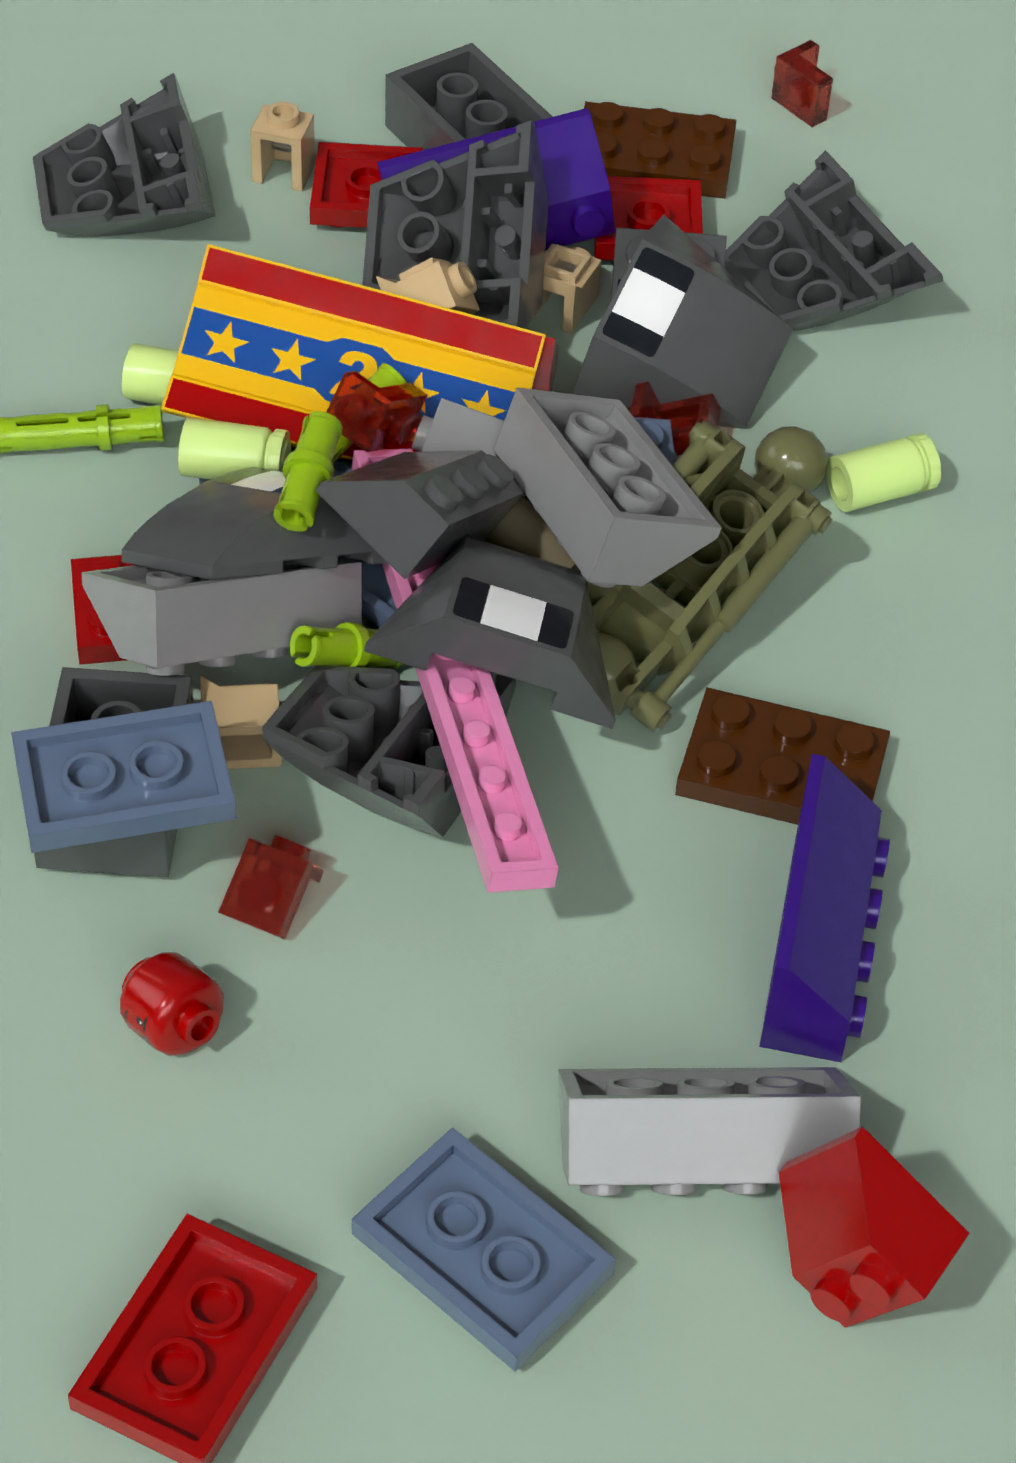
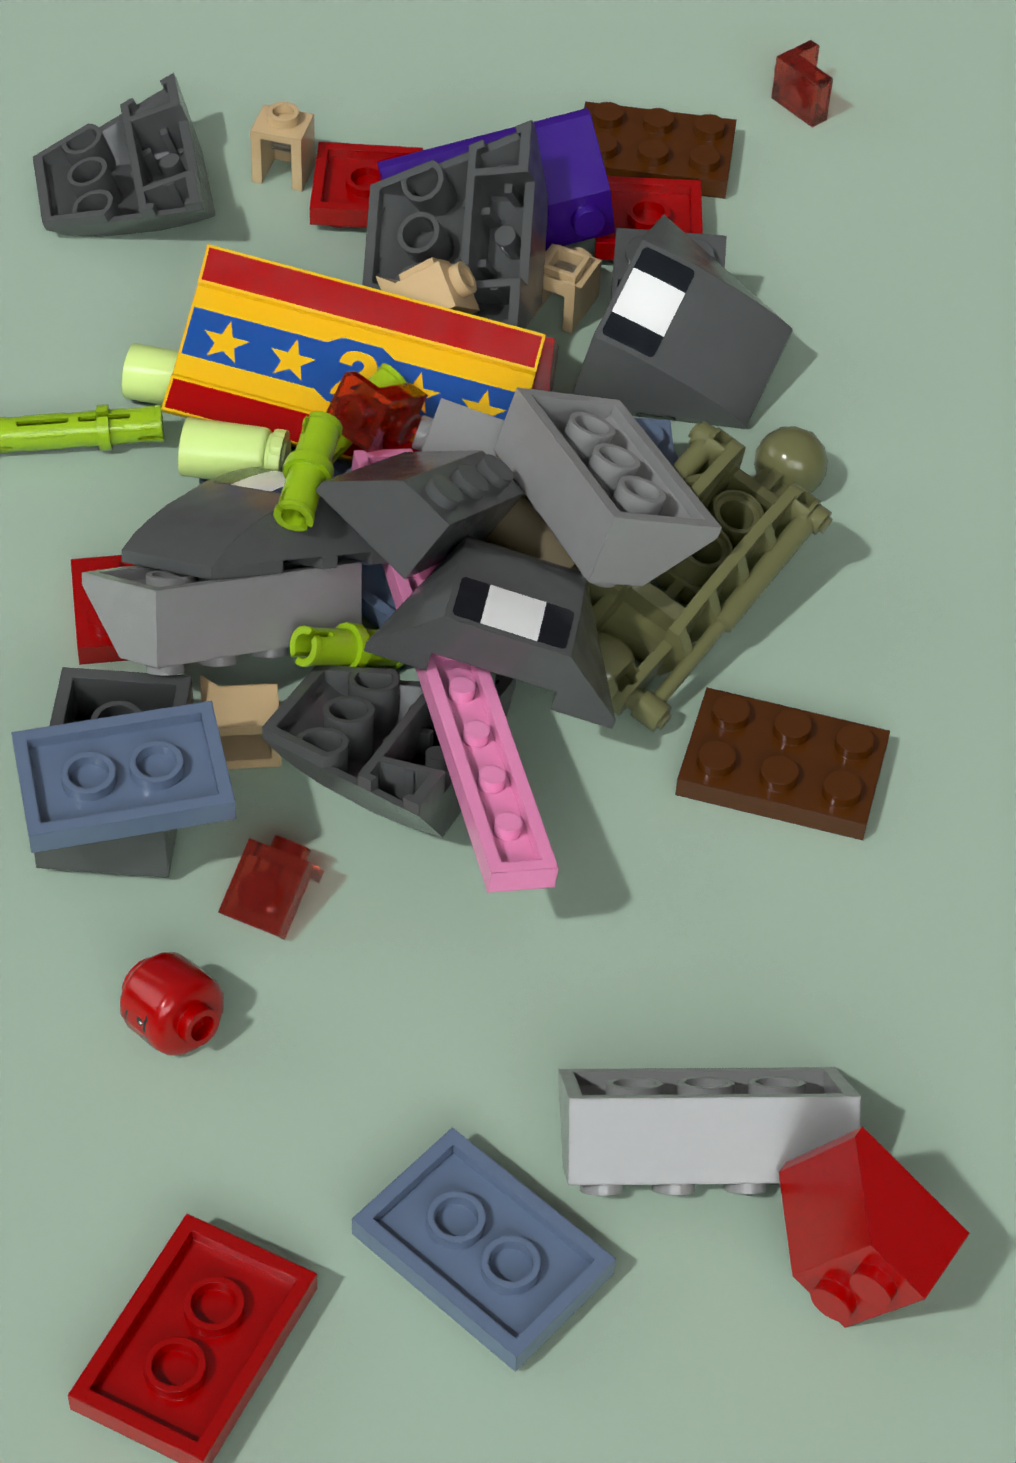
dark grey brick [385,43,553,150] -> none
clear red bracket [627,381,721,456] -> none
dark grey wedge [725,150,943,331] -> none
dark purple slope [759,754,890,1063] -> none
yellowish green piece [826,433,941,512] -> none

